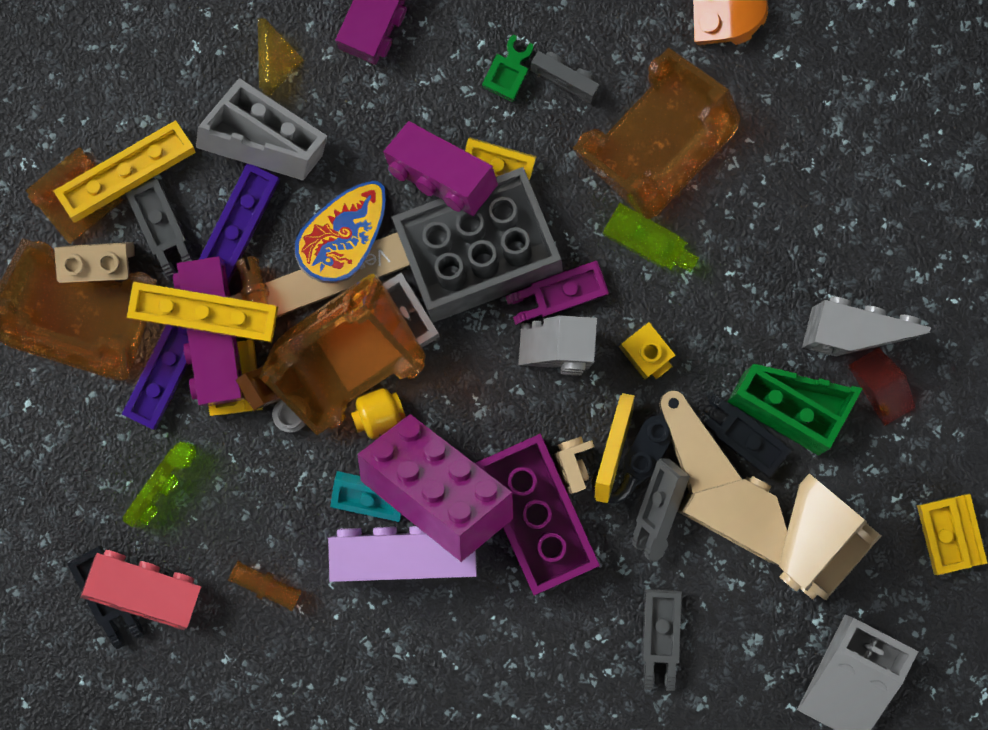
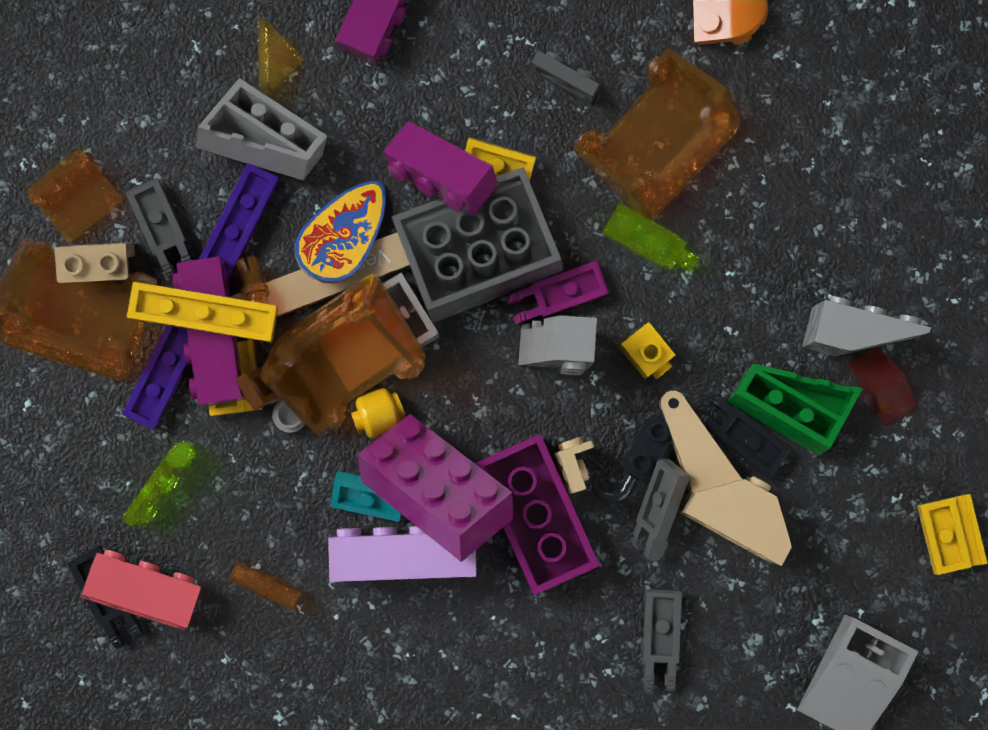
yellow plate [53,120,196,223] -> none
green plate [482,35,533,102] -> none
yellow tile [594,393,635,503] -> none
tan windscreen [779,474,881,600] -> none

